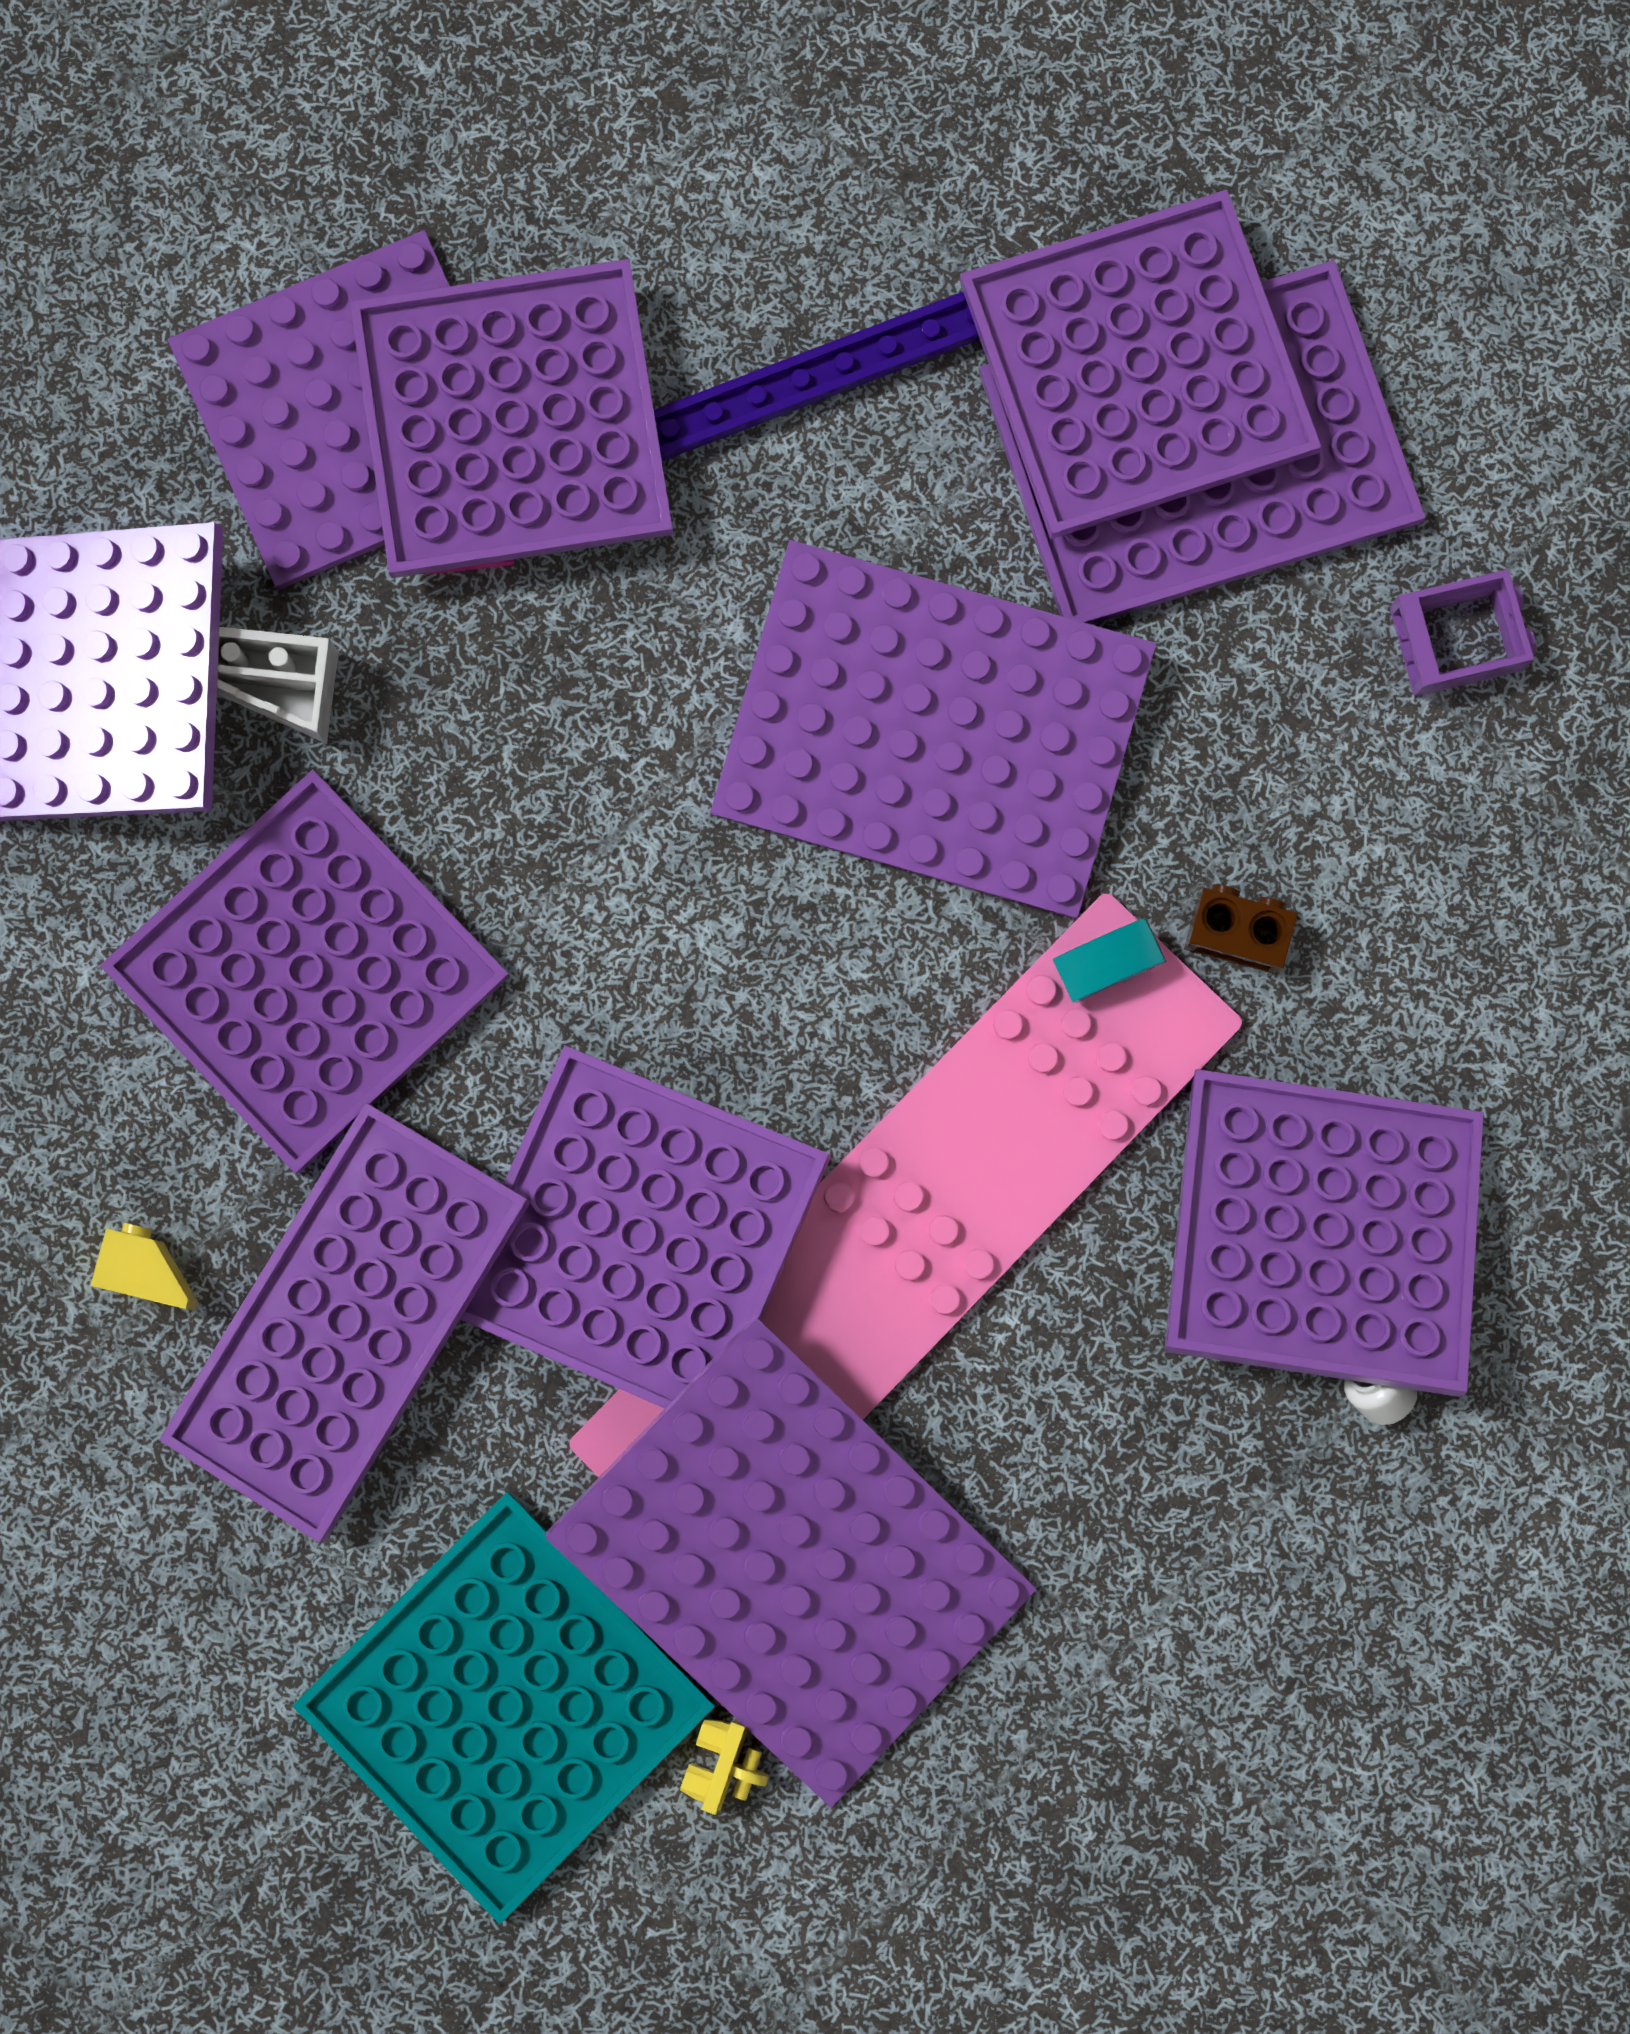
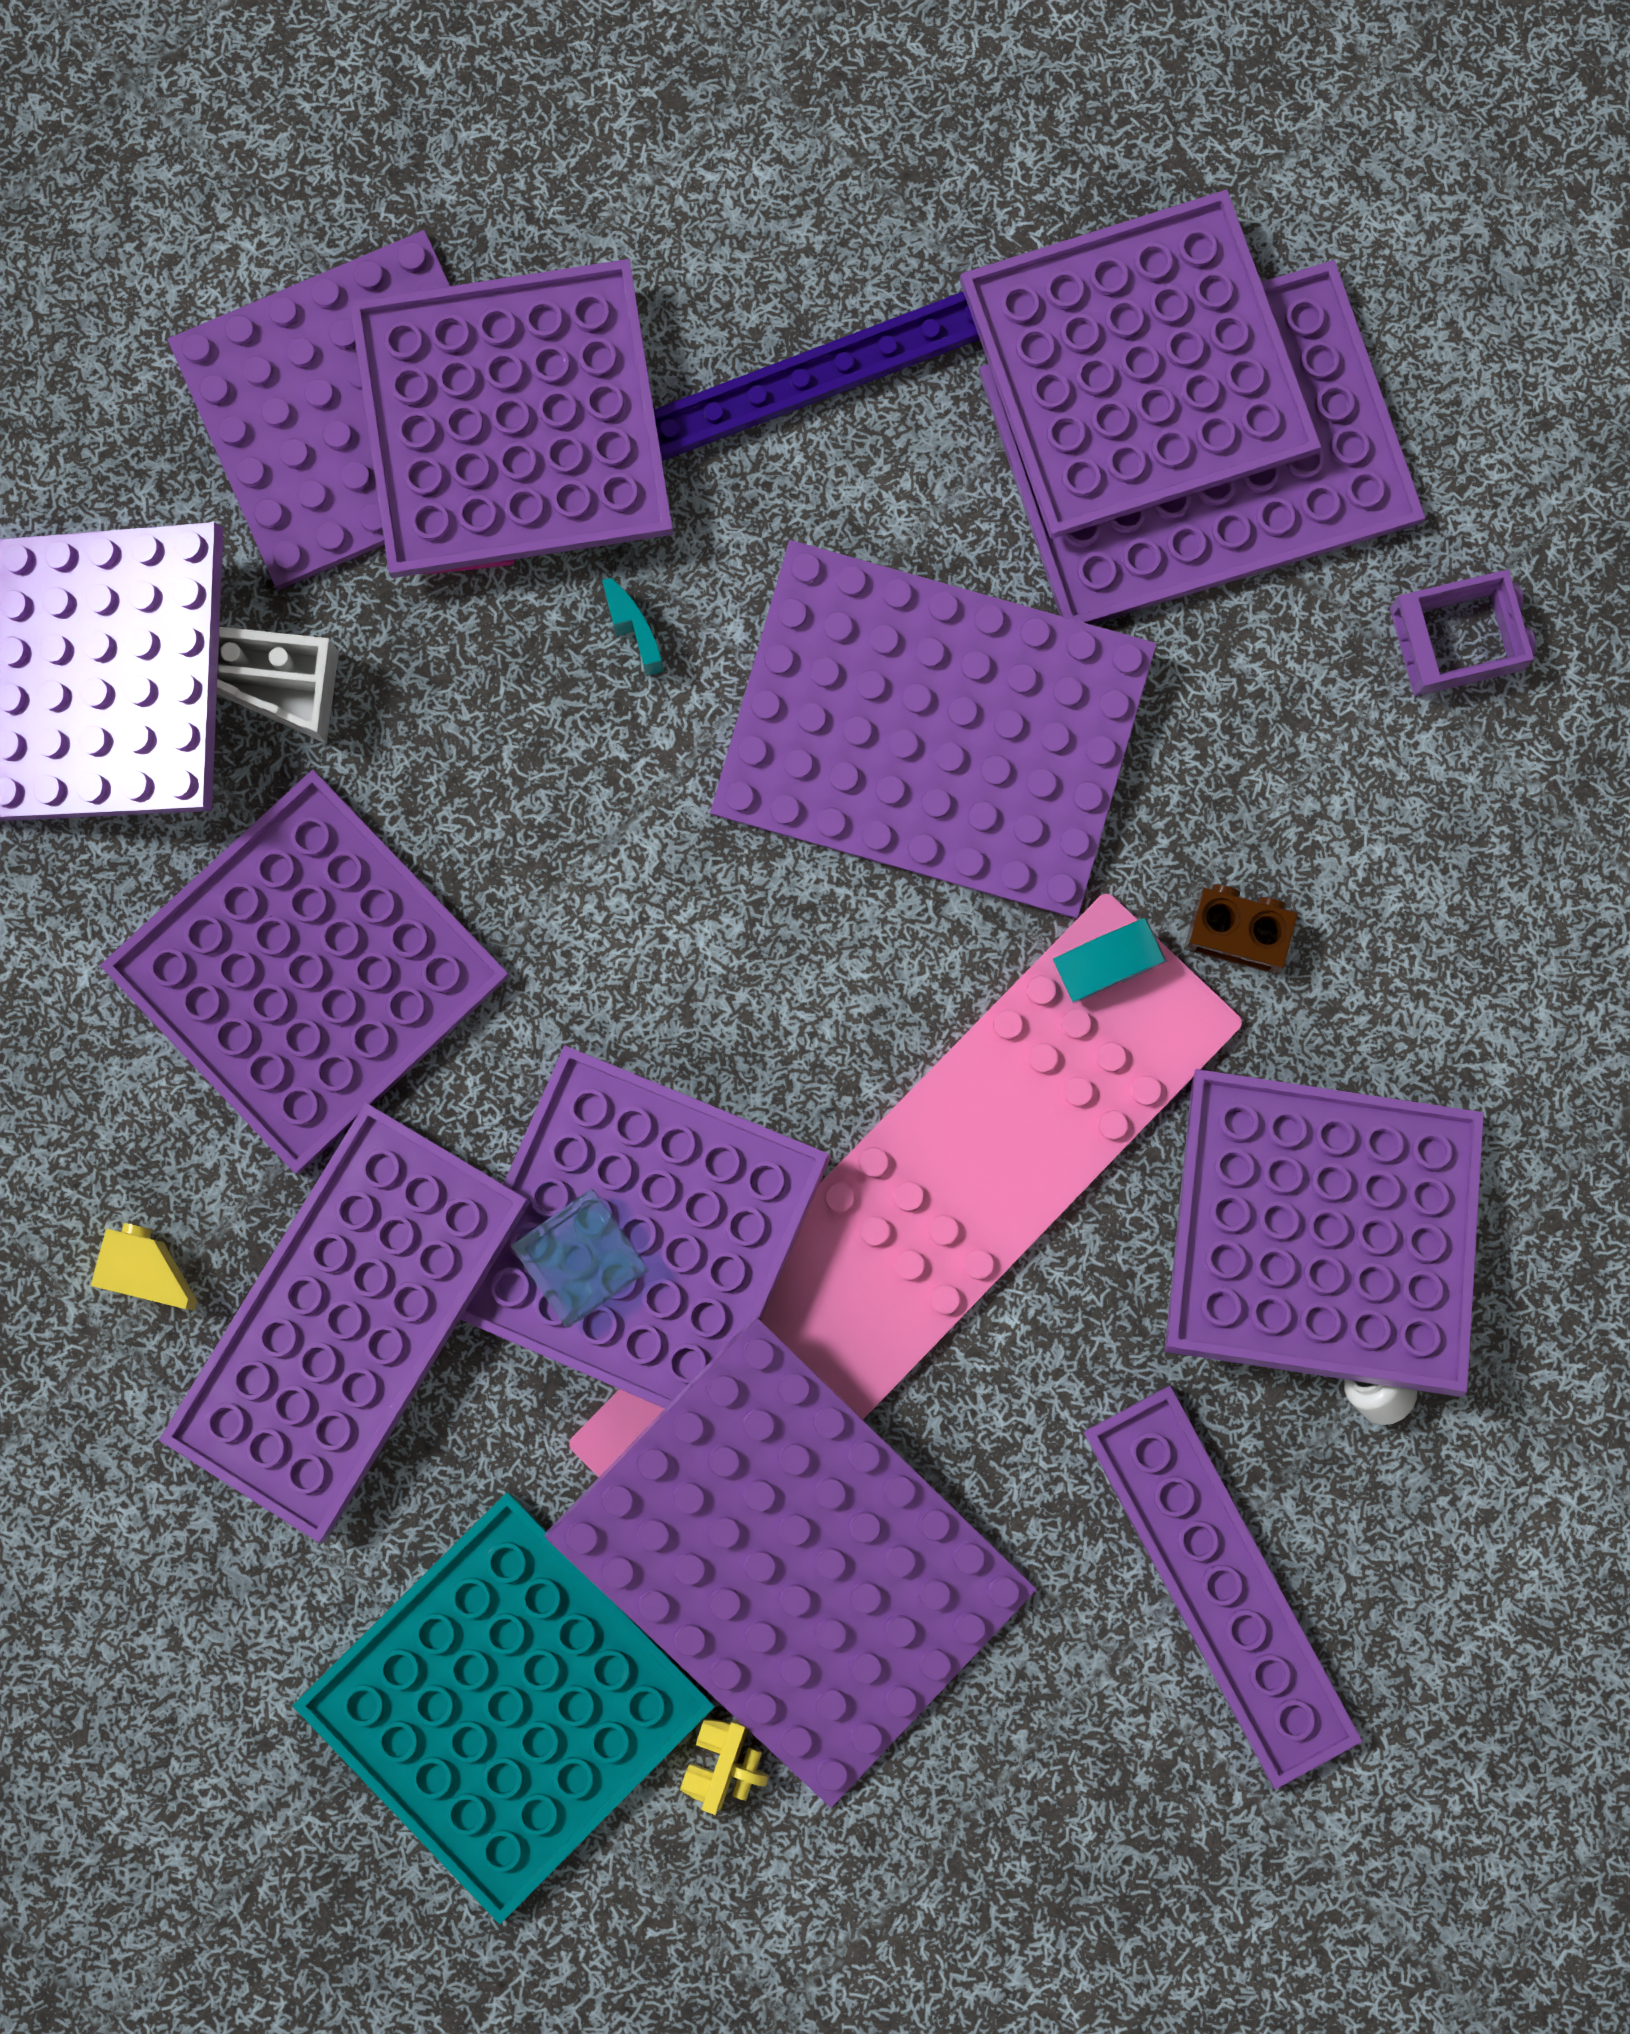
none -> clear light blue plate [511,1188,649,1328]
none -> teal slope [602,578,664,676]
none -> medium lavender plate [1083,1386,1363,1790]

